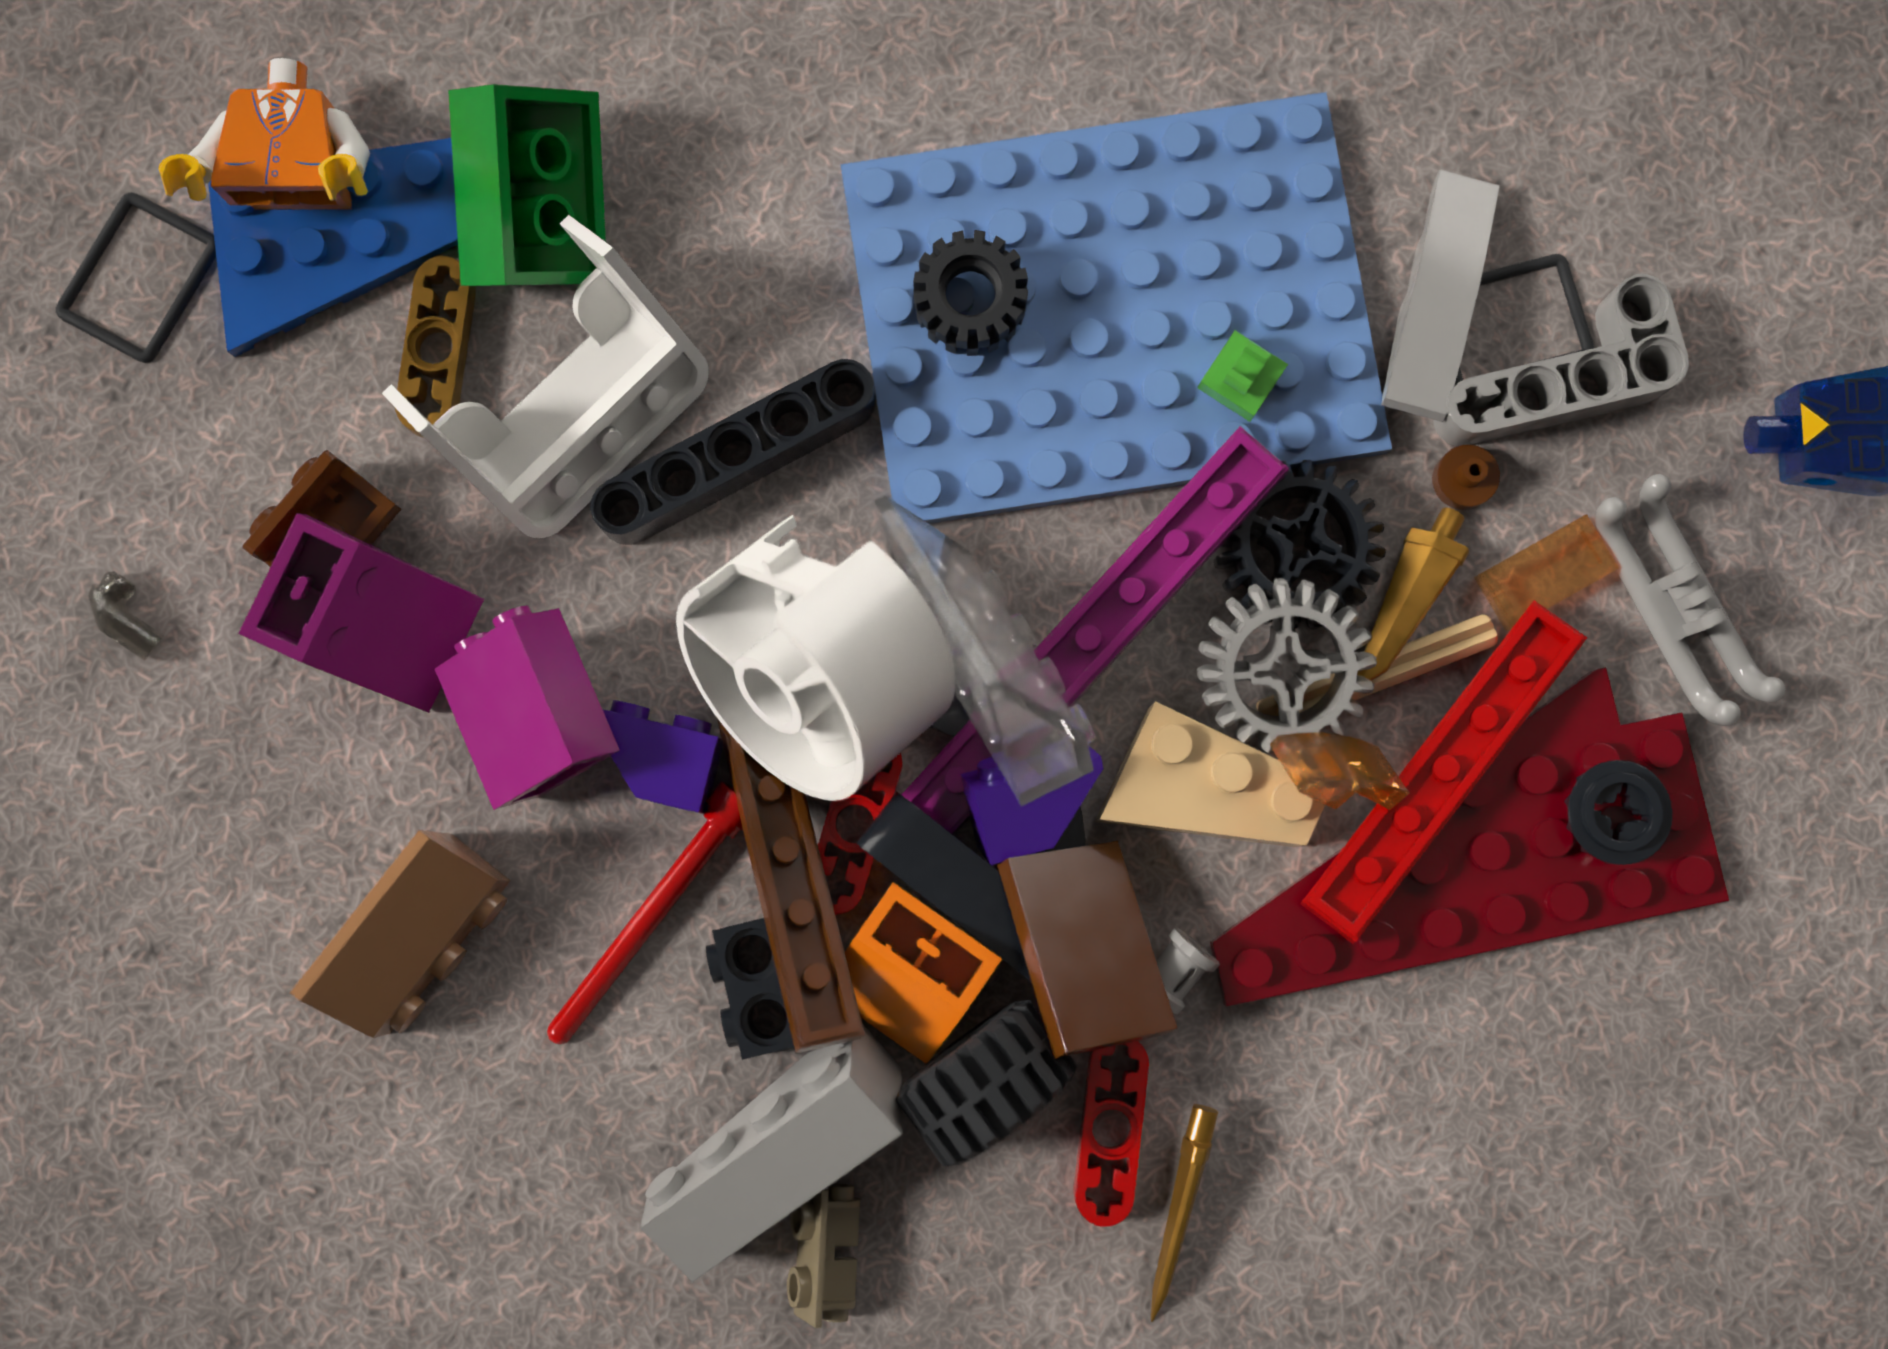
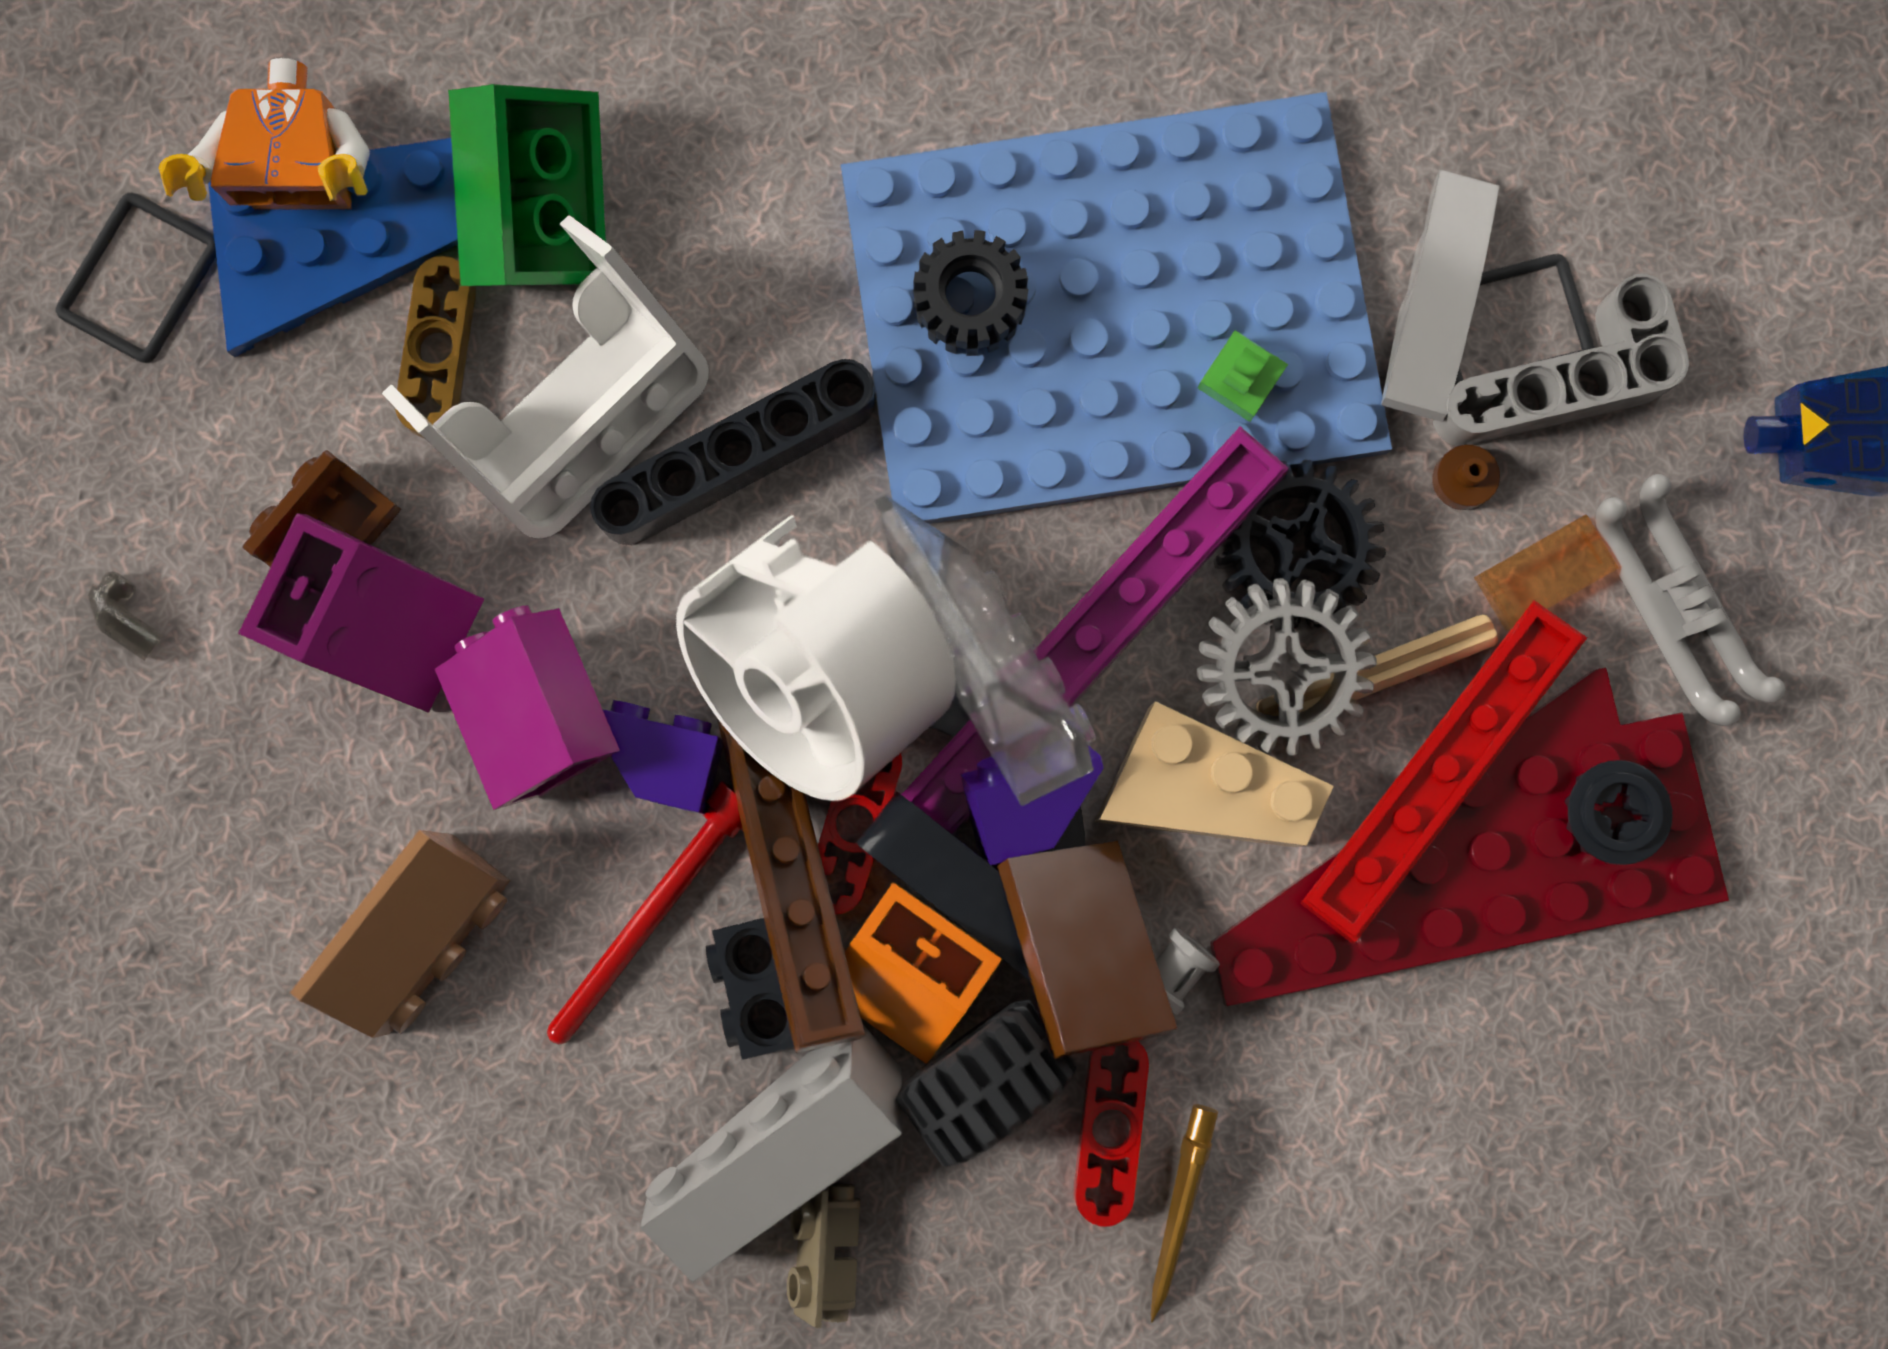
clear orange slope [1269,732,1409,810] -> none
pearl gold bar [1357,508,1469,681] -> none

